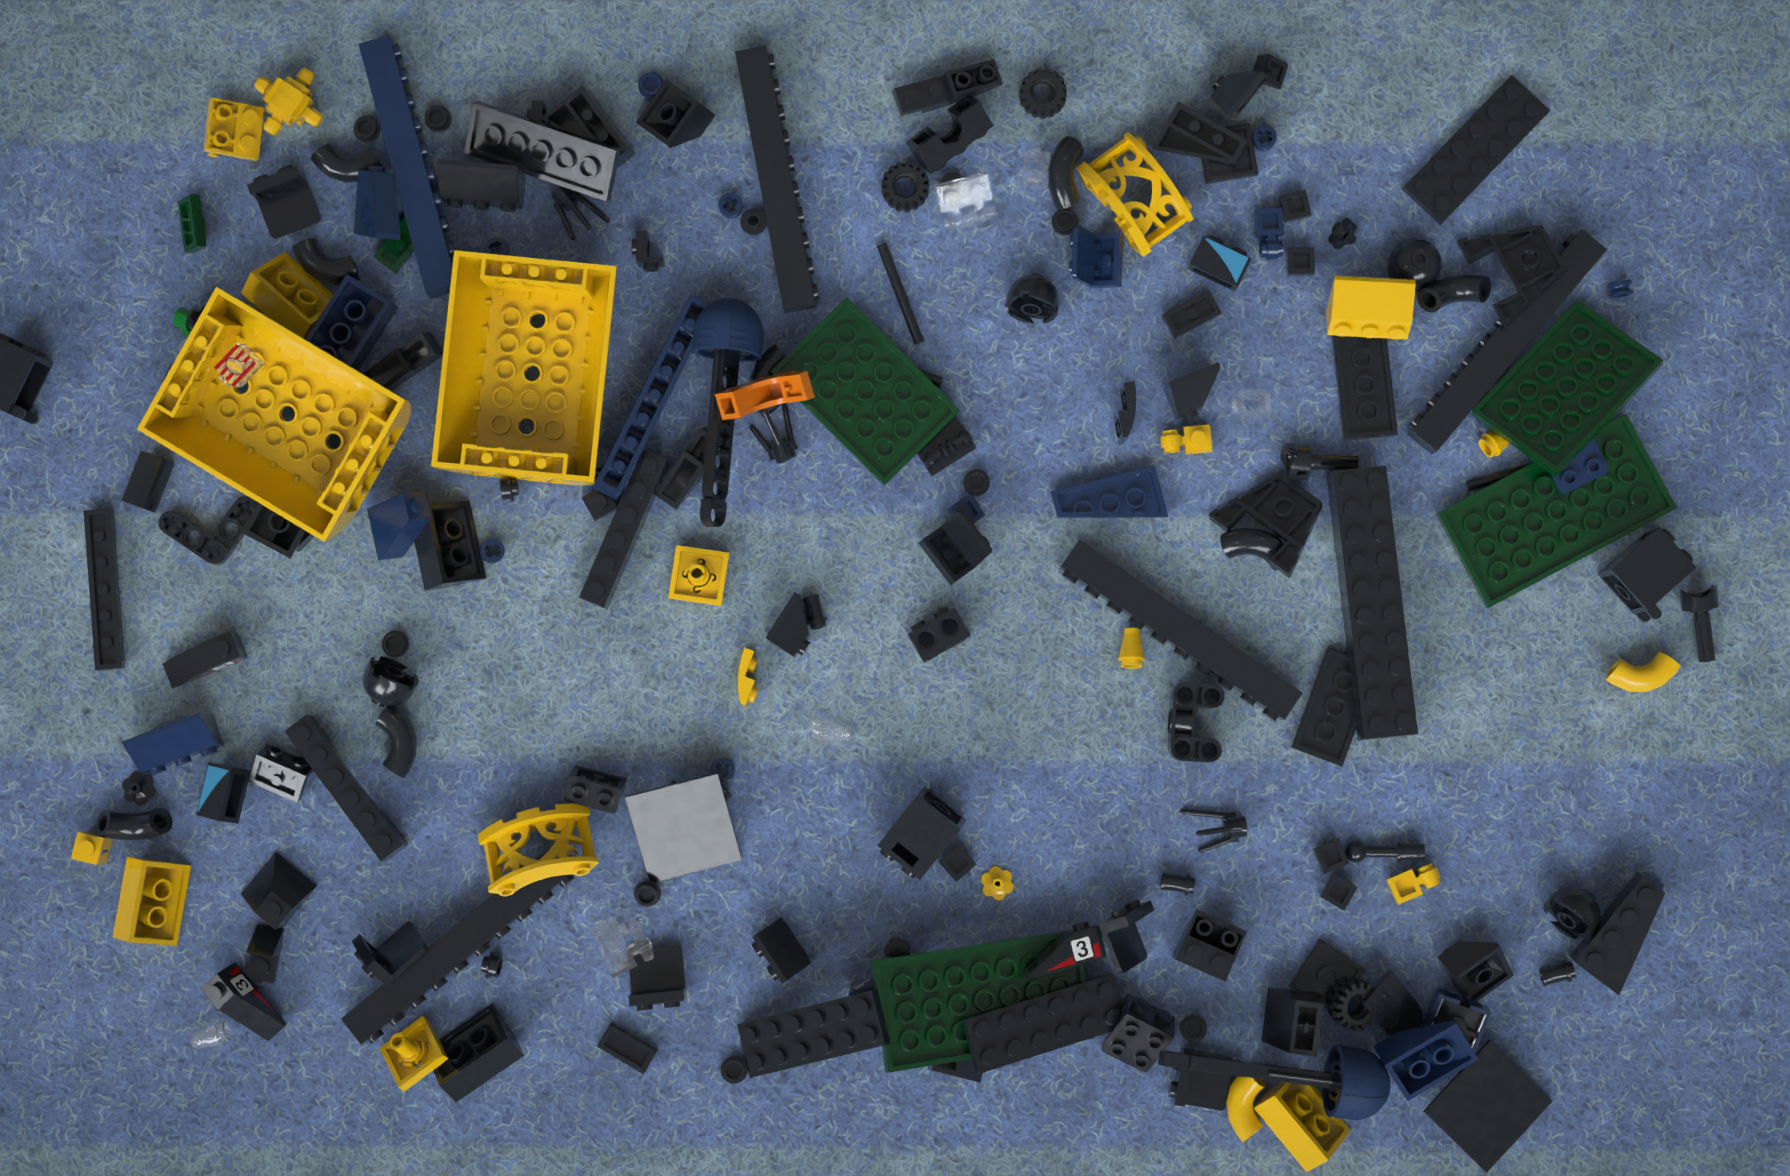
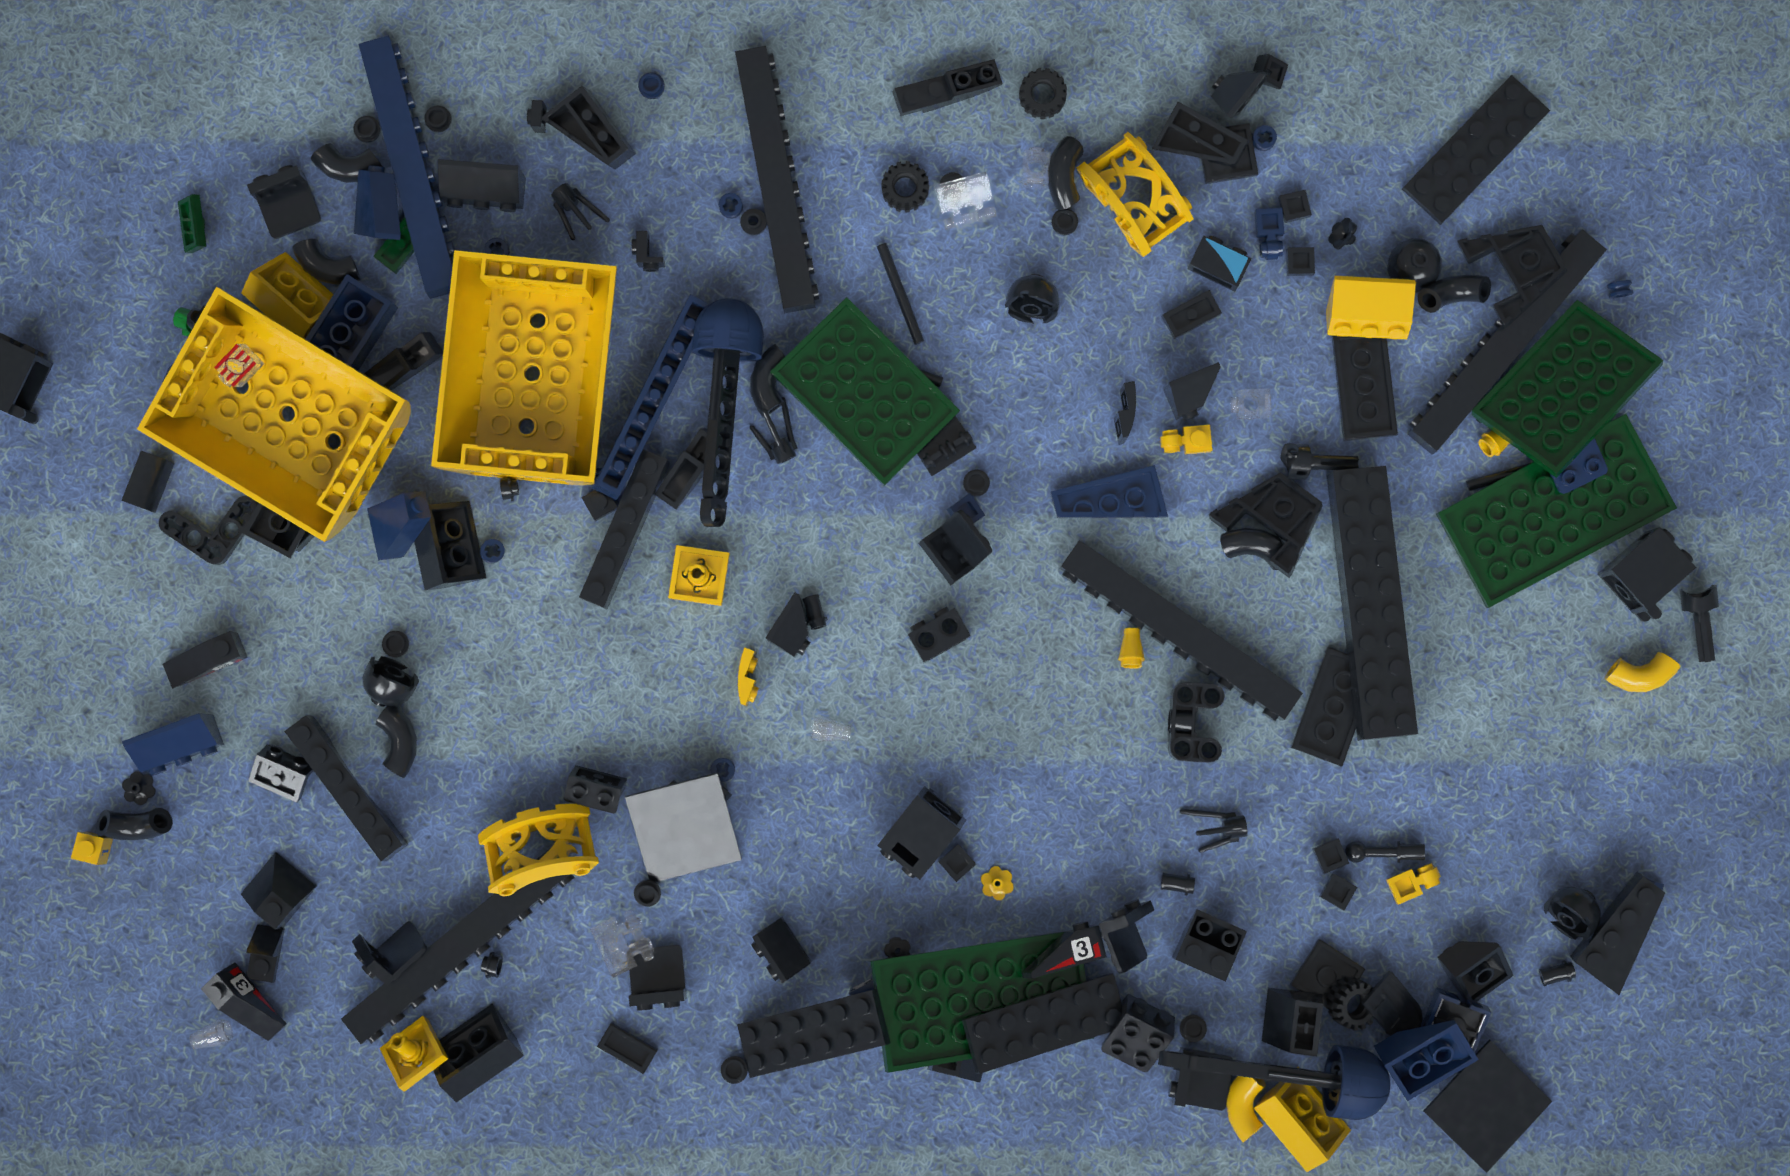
black plate [84,508,125,671] -> none
yellow slope [113,856,191,946] -> none
black brick [196,762,251,824] -> none
yellow plate [204,97,264,161] -> none
yellow piece [254,67,324,136] -> none
black plate [464,101,620,201] -> none
black slope [636,79,716,148] -> none
orange arch [715,370,815,420] -> none
black arch [906,94,994,174] -> none
dark blue bracket [1069,226,1124,288] -> none

